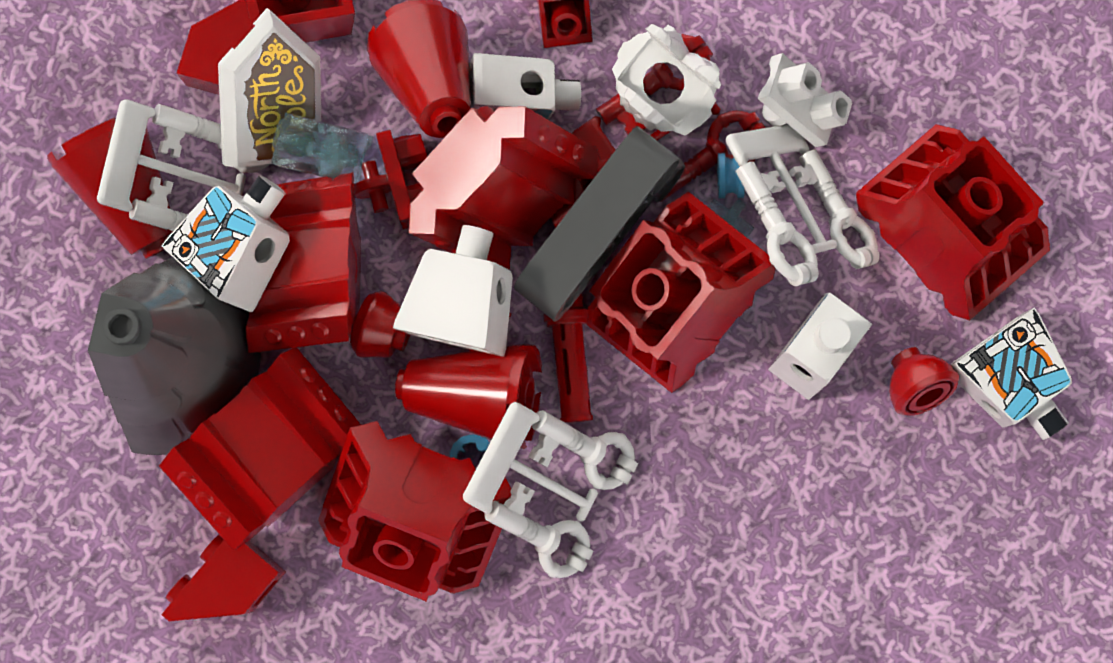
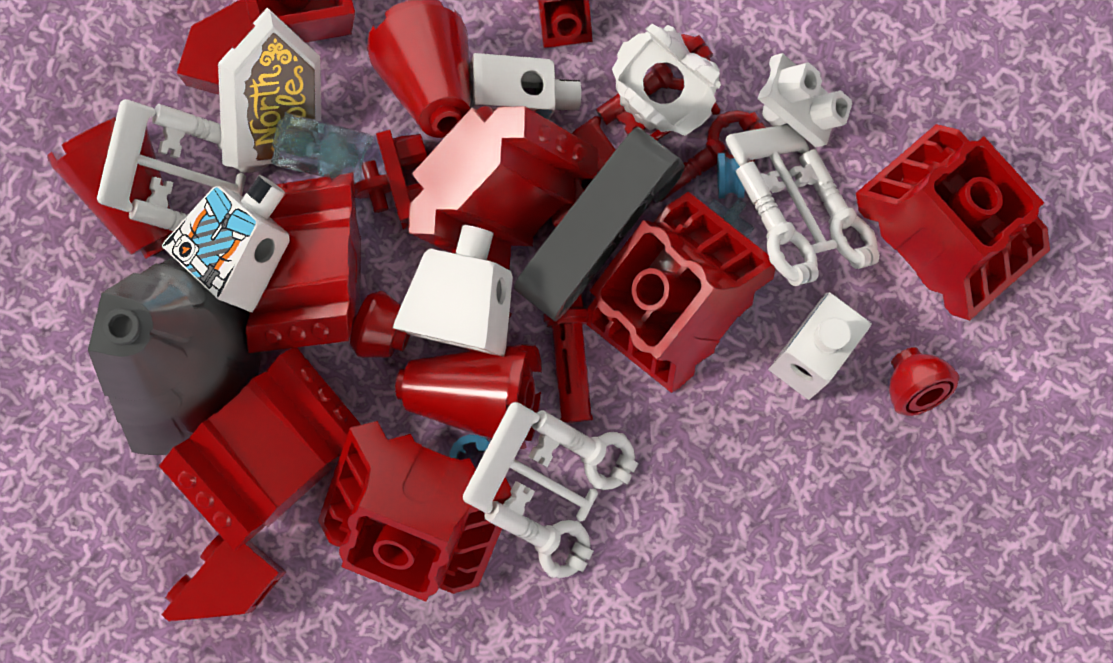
torso [950,308,1072,440] -> none

